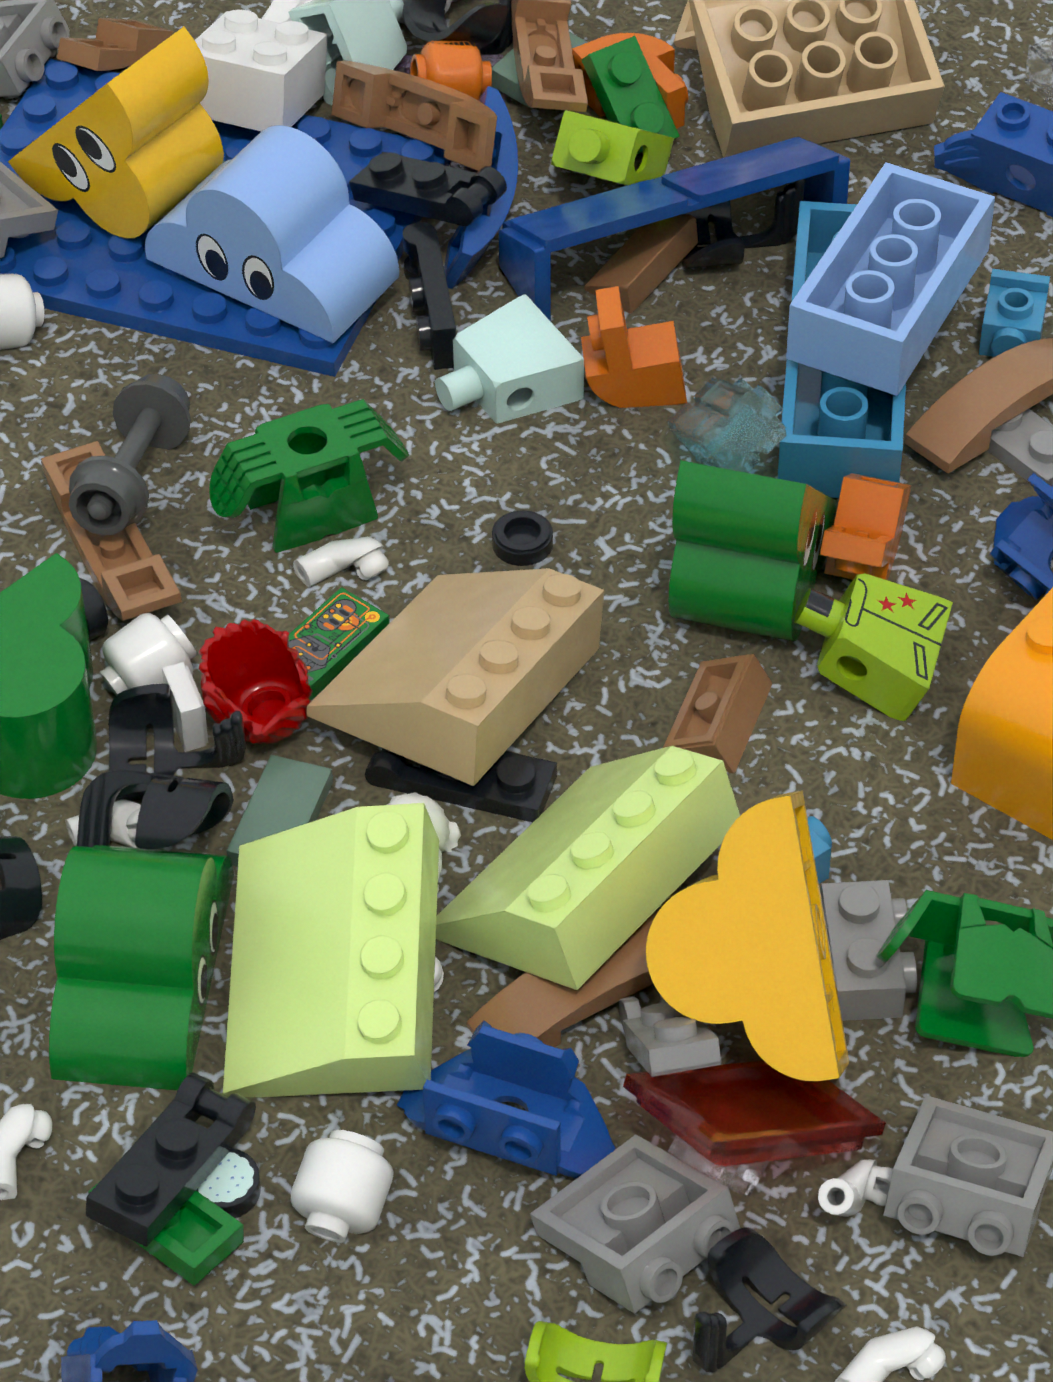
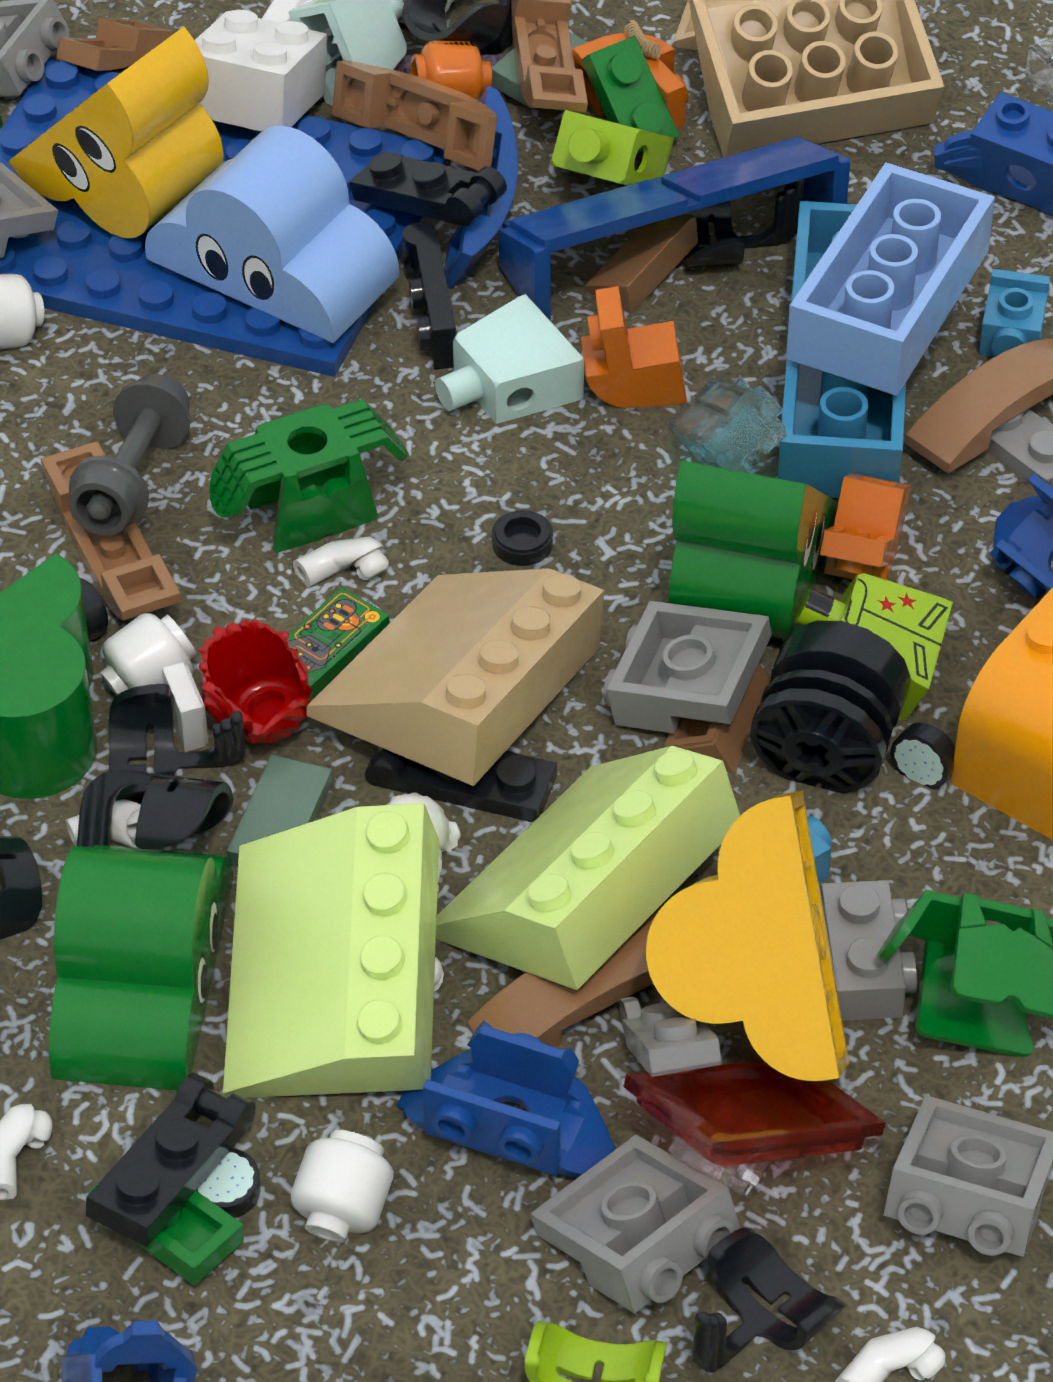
white arm [818,1159,893,1217] -> none
none -> light grey plate [604,601,772,734]
none -> tan leg [624,20,661,60]
none -> black wheel [750,621,911,793]
none -> tile [890,723,955,789]

